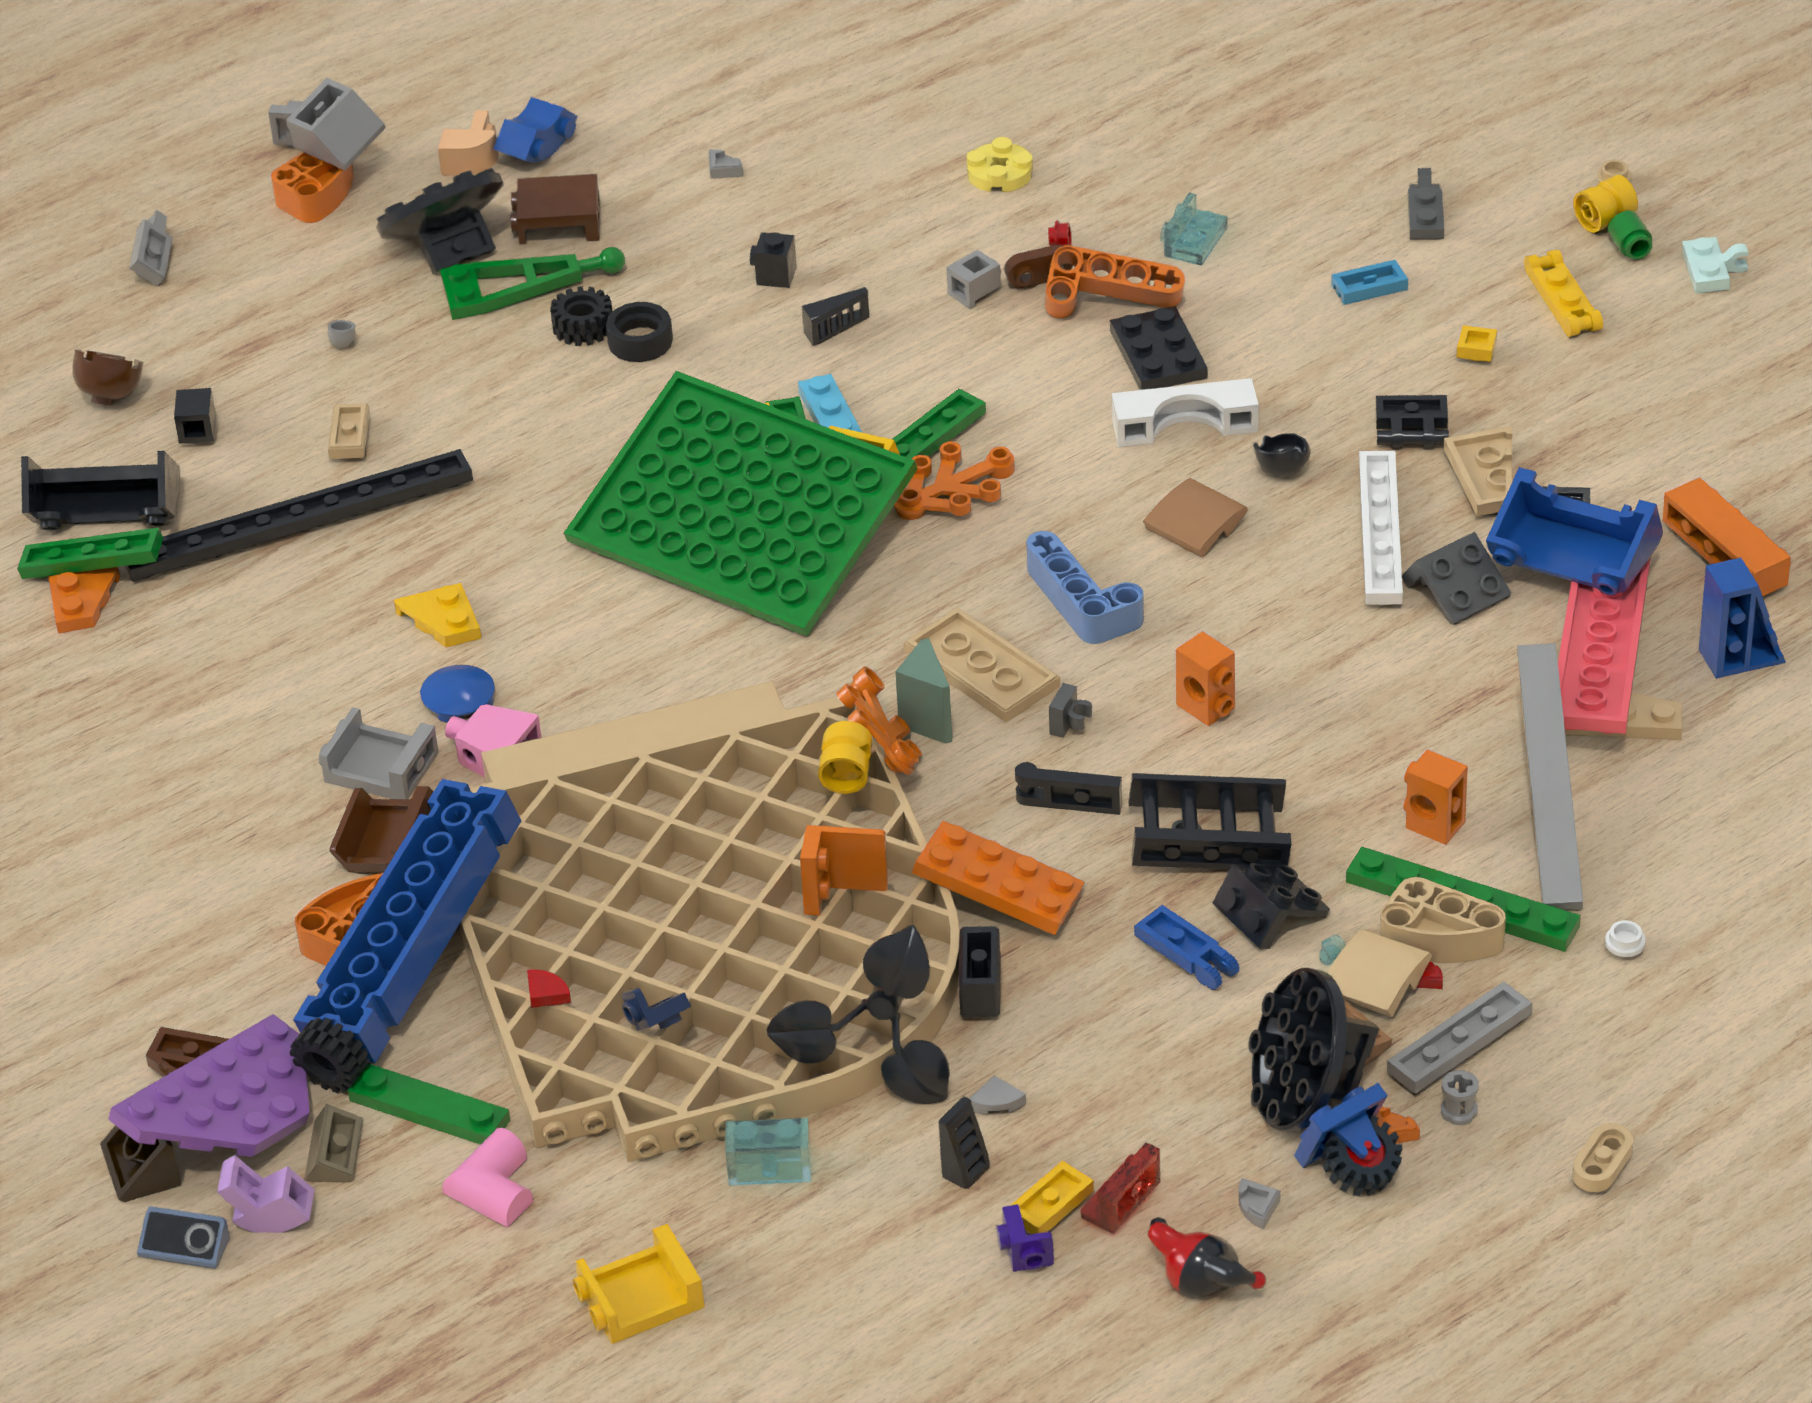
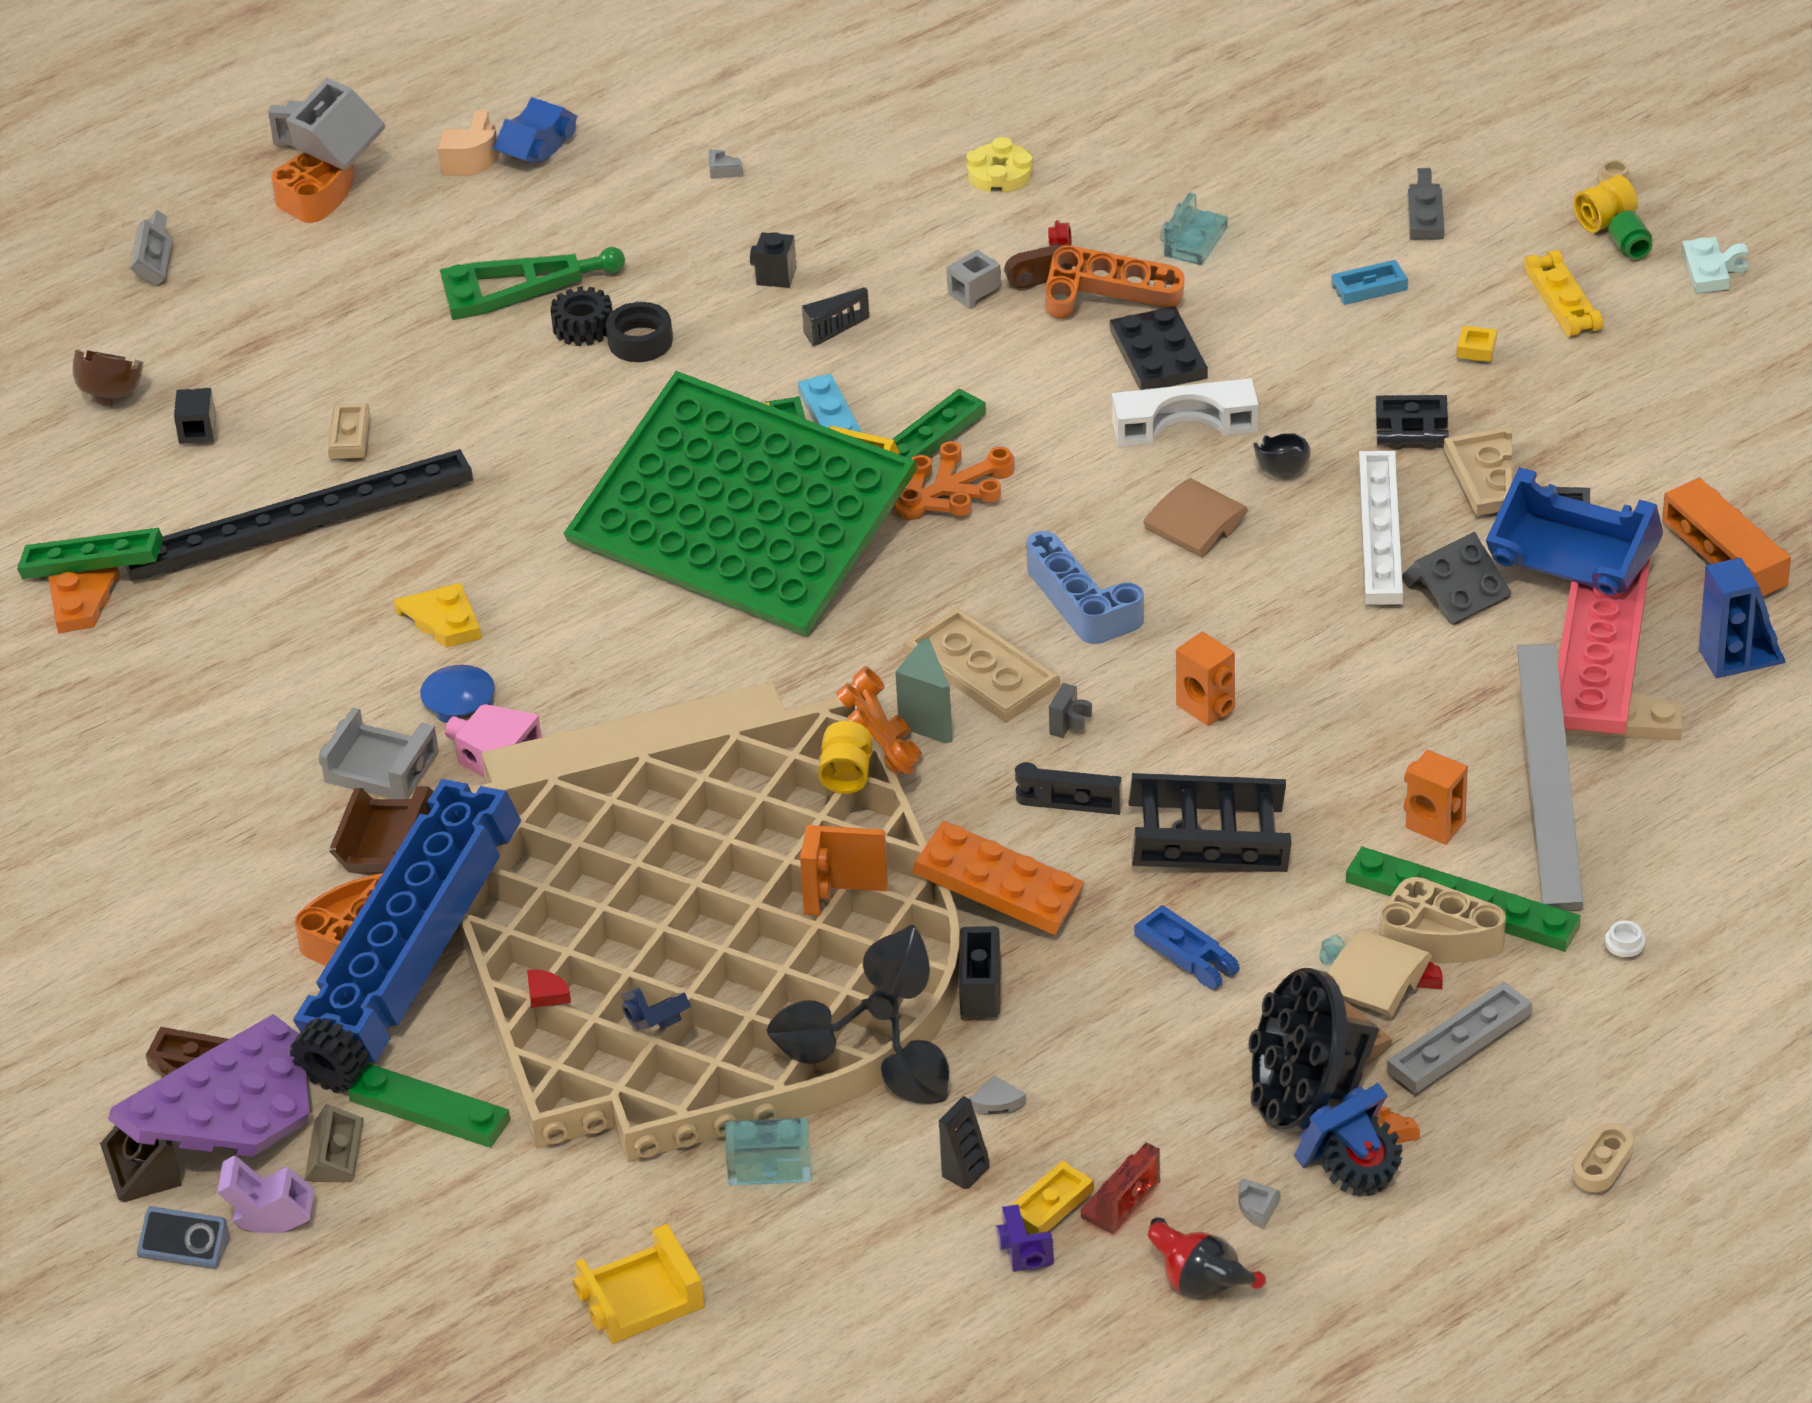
black windscreen [21,451,180,530] -> none
light grey hinge [328,320,355,349] -> none
black bracket [376,168,504,274] -> none
bright pink brick [443,1128,533,1228] -> none
reddish brown panel [510,174,600,244] -> none
black bracket [1212,863,1330,949] -> none
light grey bush [1441,1070,1479,1125] -> none

